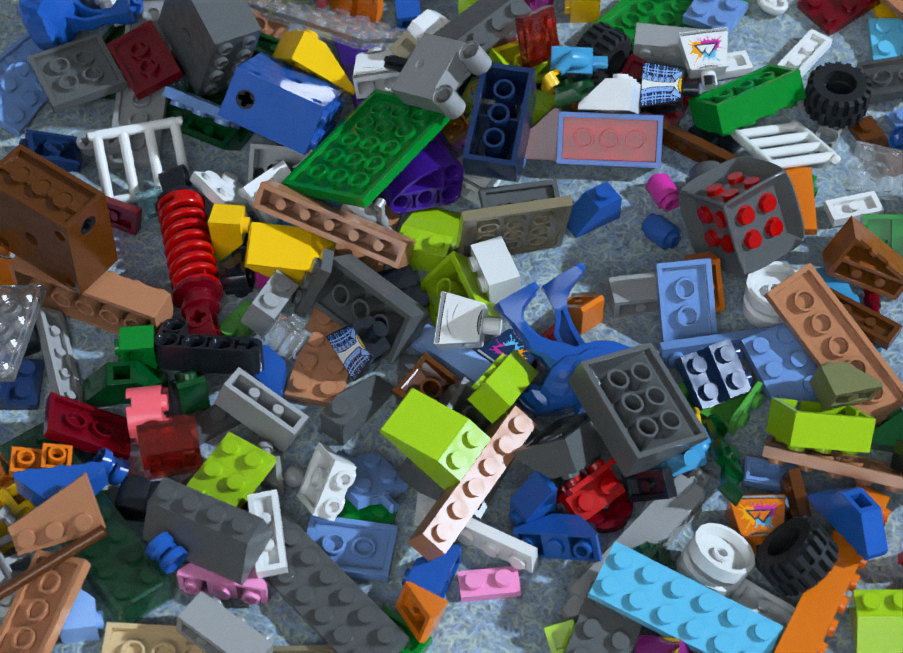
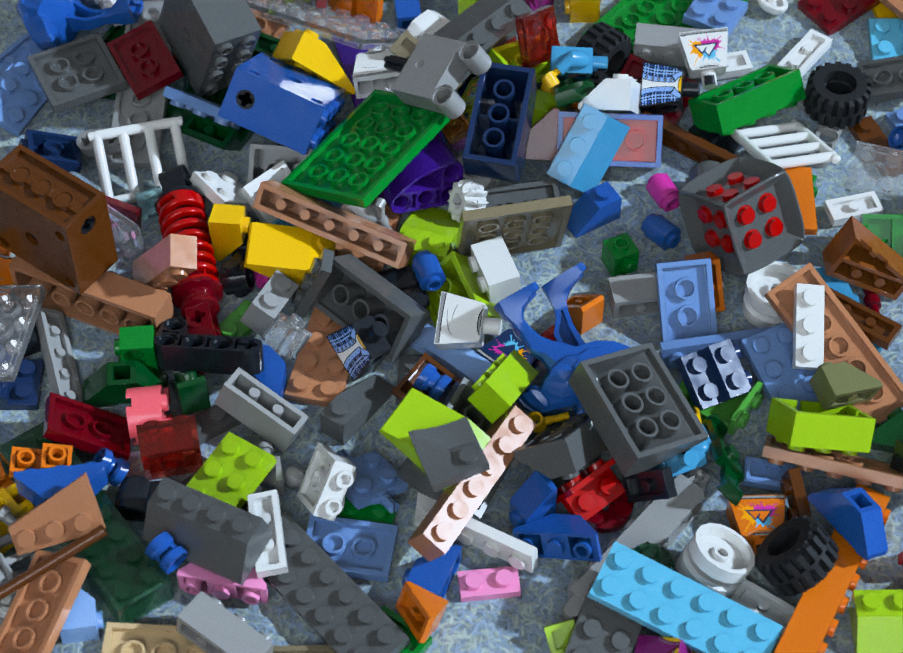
none -> clear plate [107,204,147,259]
none -> nougat brick [132,233,197,291]
none -> dark grey plate [408,417,490,493]
none -> blue brick [412,250,446,291]
none -> blue wheel [413,363,453,401]
none -> white gear [447,179,489,223]
none -> yellow hand [528,411,569,433]
none -> dark azure slope [546,102,630,193]
none -> green brick [601,232,639,277]
none -> white plate [792,283,825,371]

